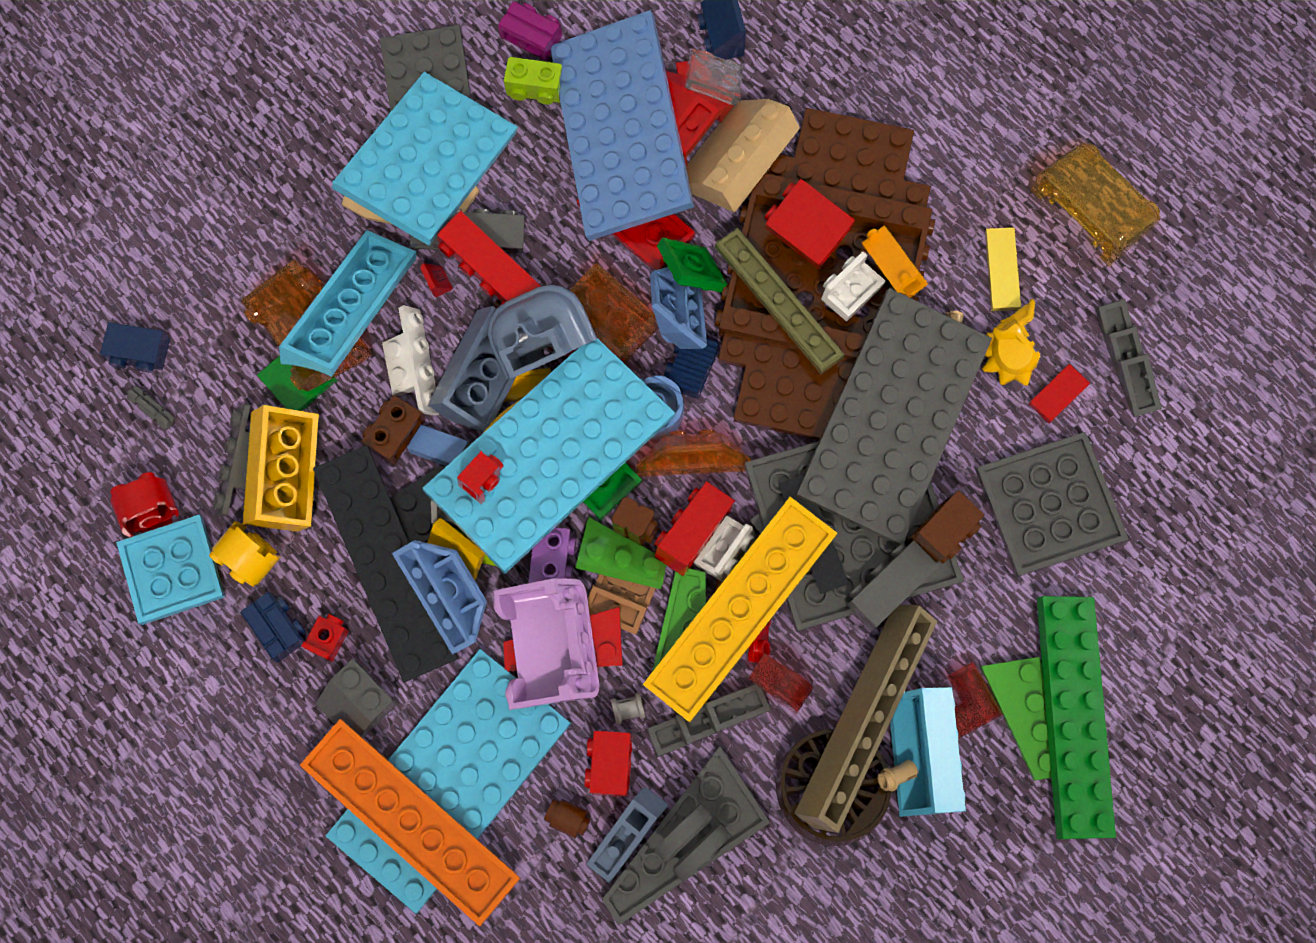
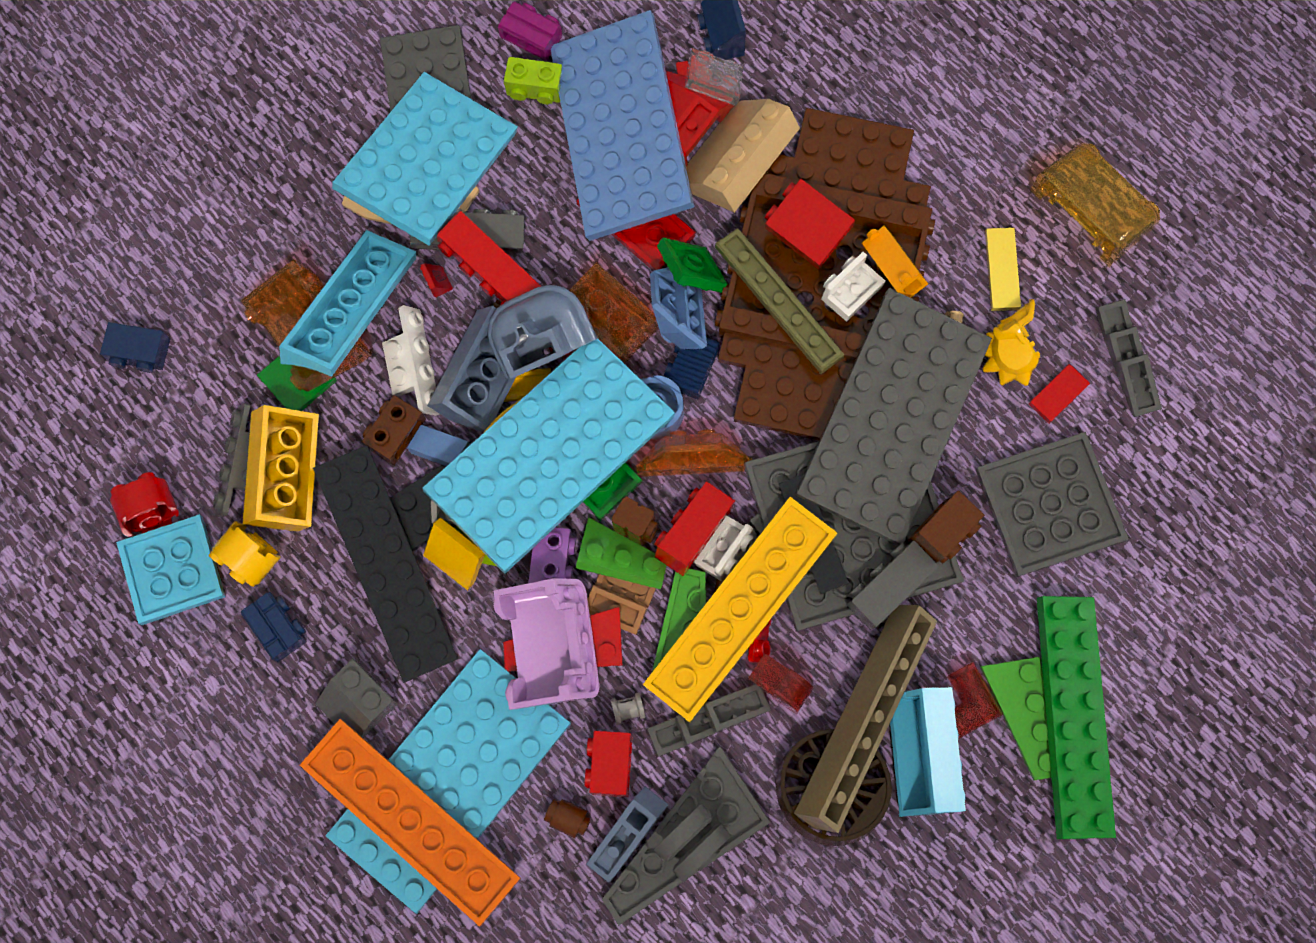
dark grey axle [127,386,176,430] -> none
red brick [301,614,349,662] -> none
medium blue wedge [392,540,487,655] -> none
red brick [457,451,504,504] -> none
tan pin [878,759,918,792] -> none

